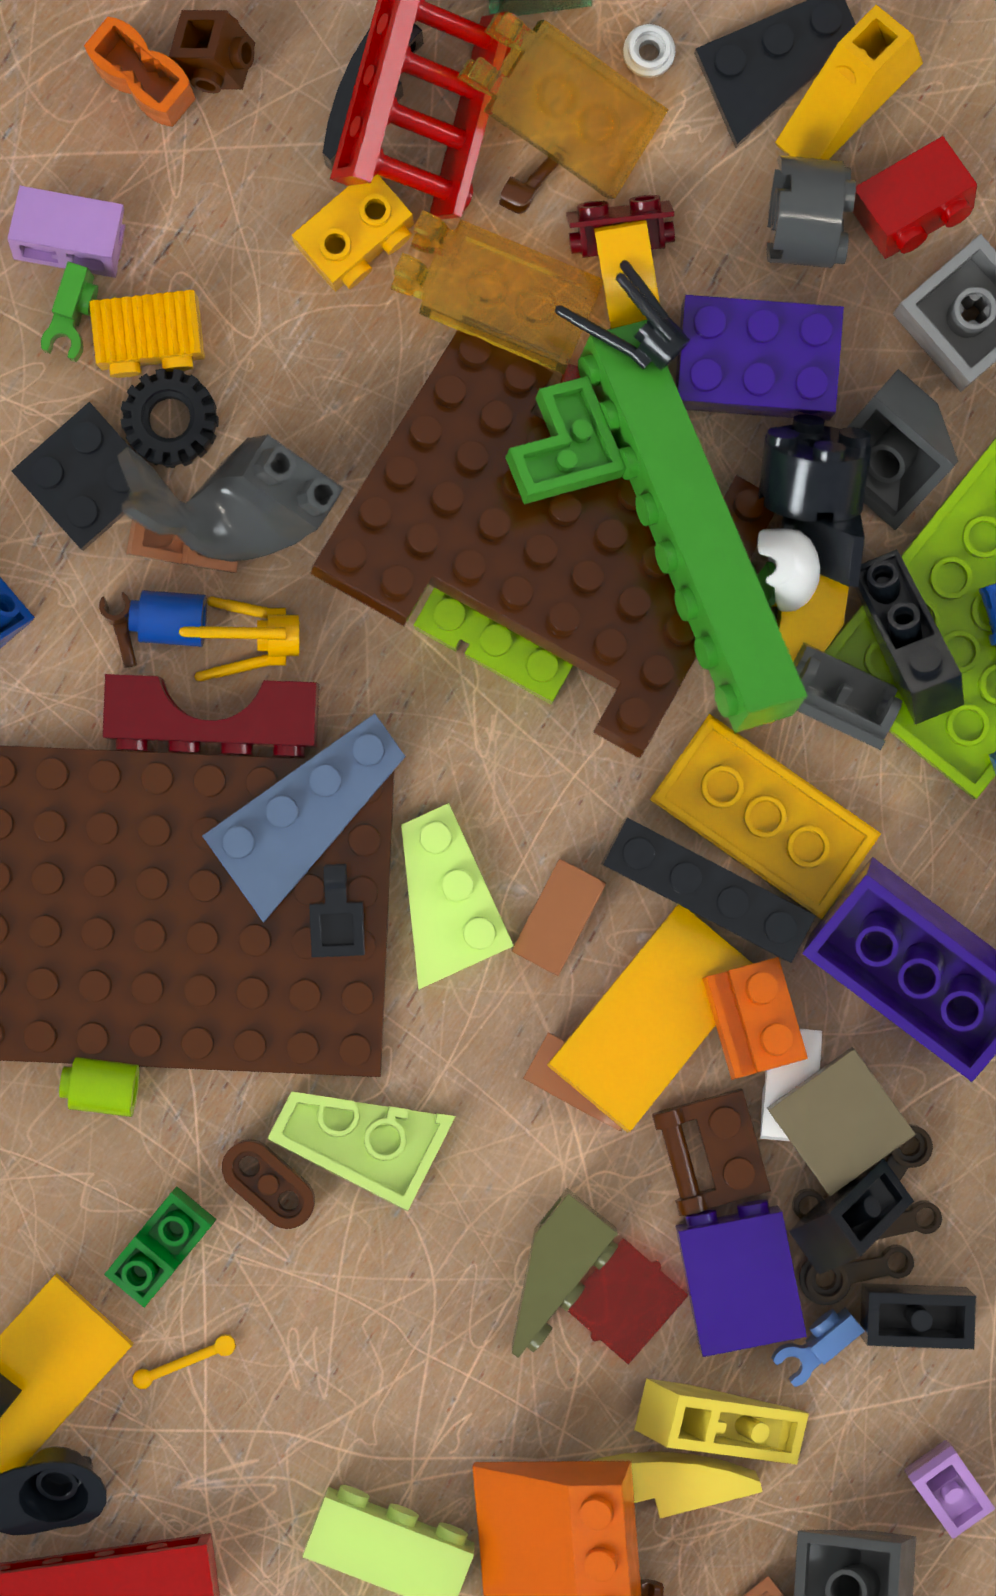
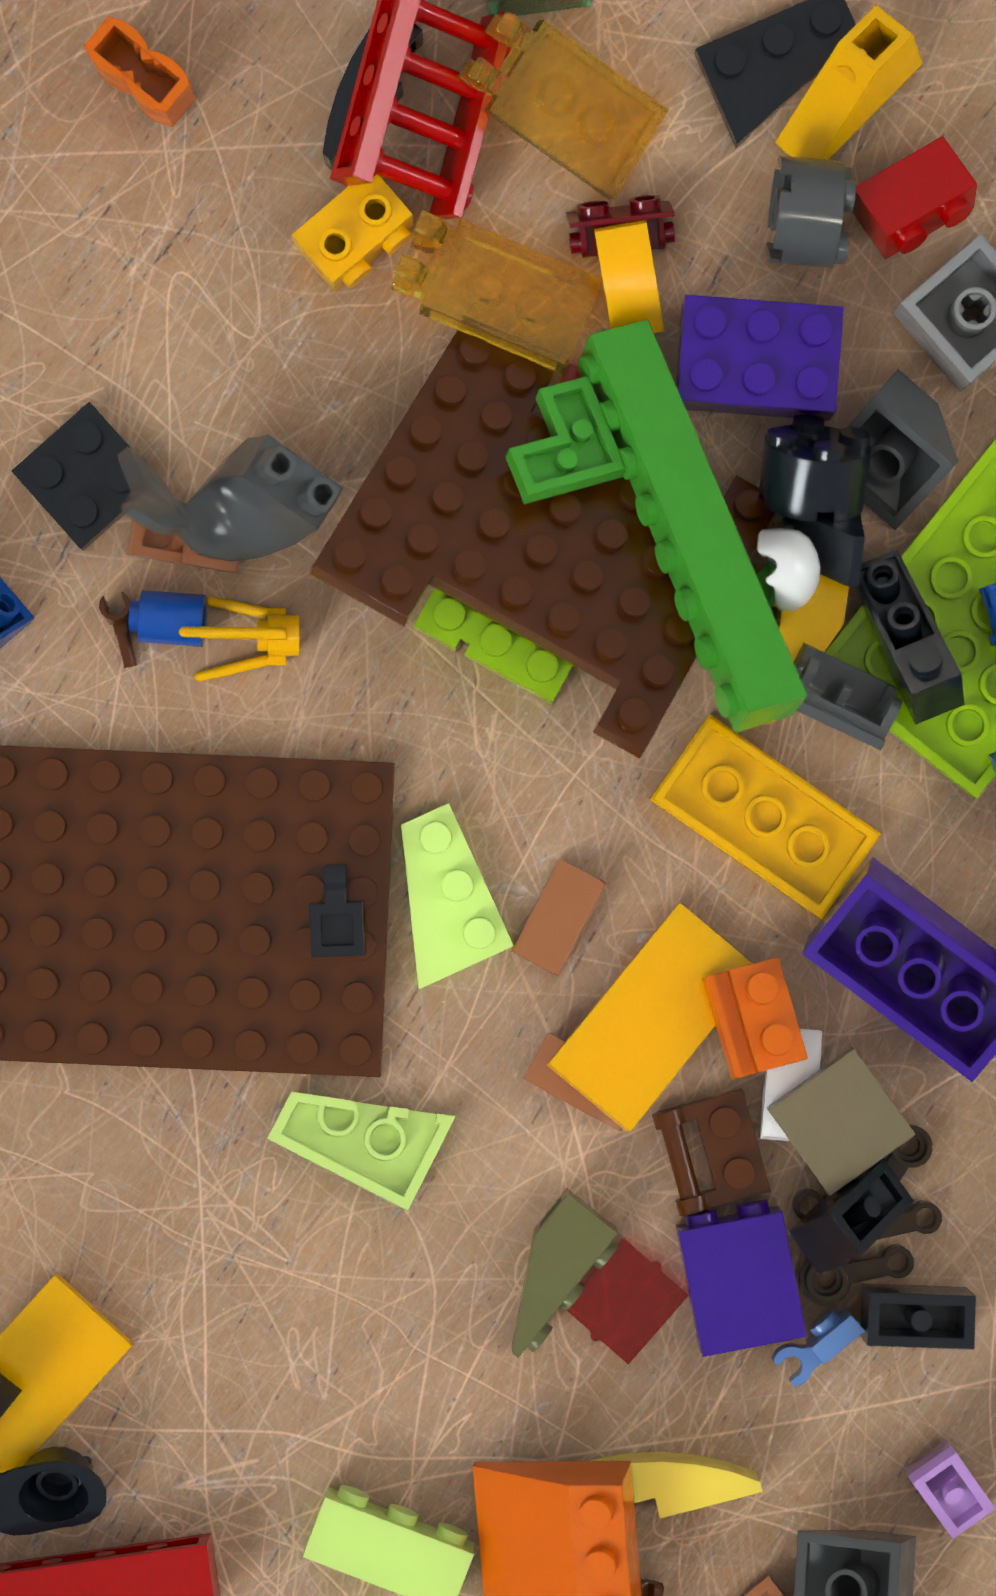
lavender hinge [7,186,125,278] -> none
bright green plate [41,261,98,362] -> none
lime brick [59,1057,140,1117] -> none
yellow brick [89,290,205,378] -> none
dark red arch [102,674,320,757] -> none
green slope [104,1186,217,1308] -> none
black tyre [120,369,219,468] -> none
yellow hinge [132,1334,236,1390] -> none
reddish brown brick [169,10,255,94] -> none
sand blue wing [202,713,406,922] -> none
reddish brown plate [222,1139,315,1229] -> none
reddish brown hand [499,152,562,214] -> none
black plant [555,260,690,370] -> none
black arch [601,818,816,963] -> none
white plate [623,24,675,78] -> none
light yellow slope [634,1378,809,1465] -> none

